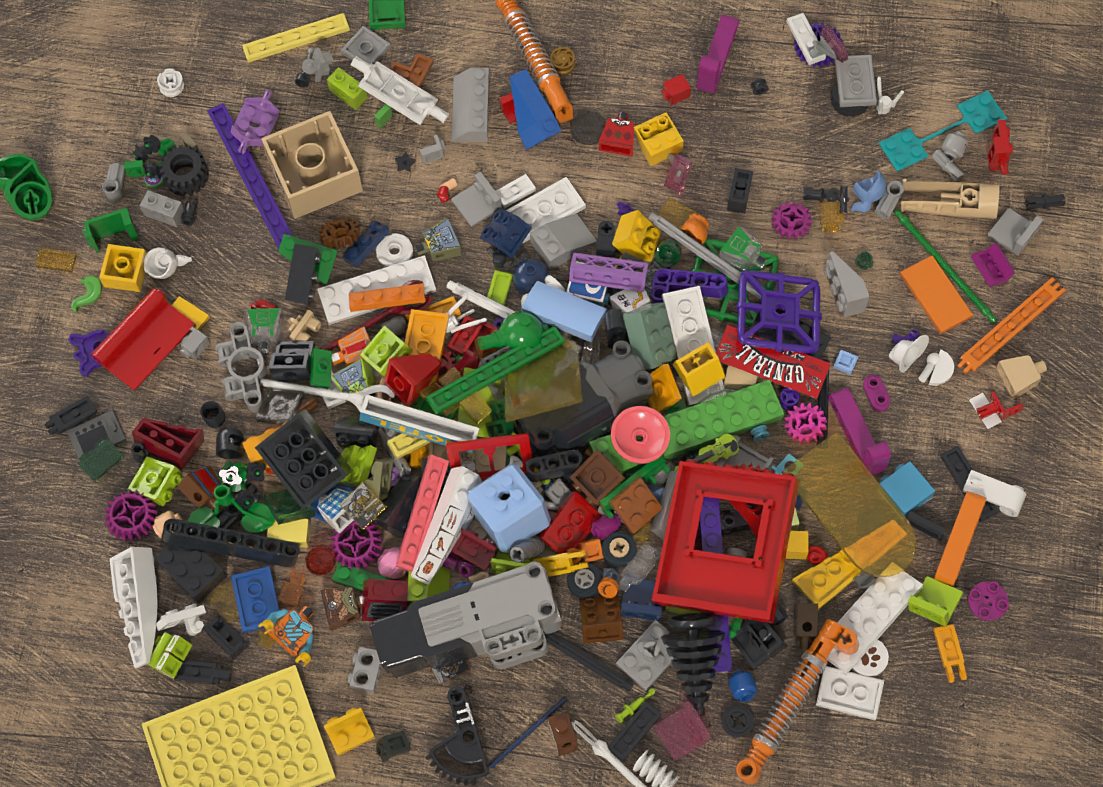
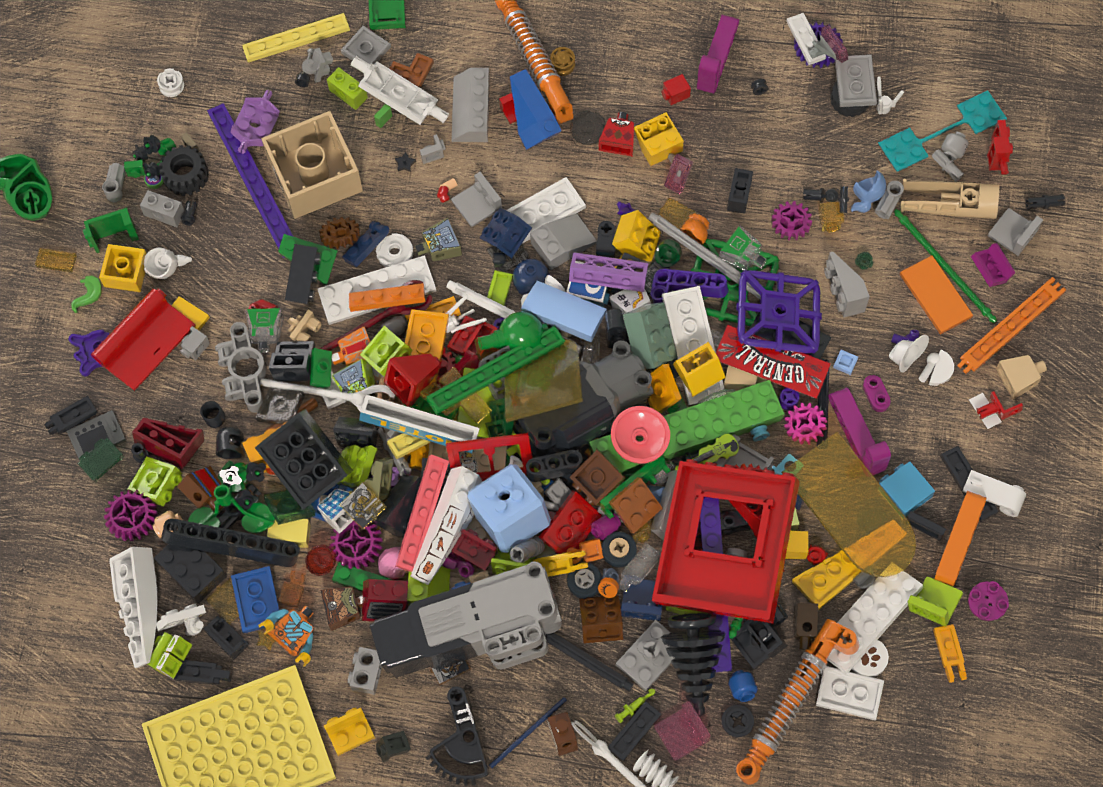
white plate [496,174,536,209] -> none

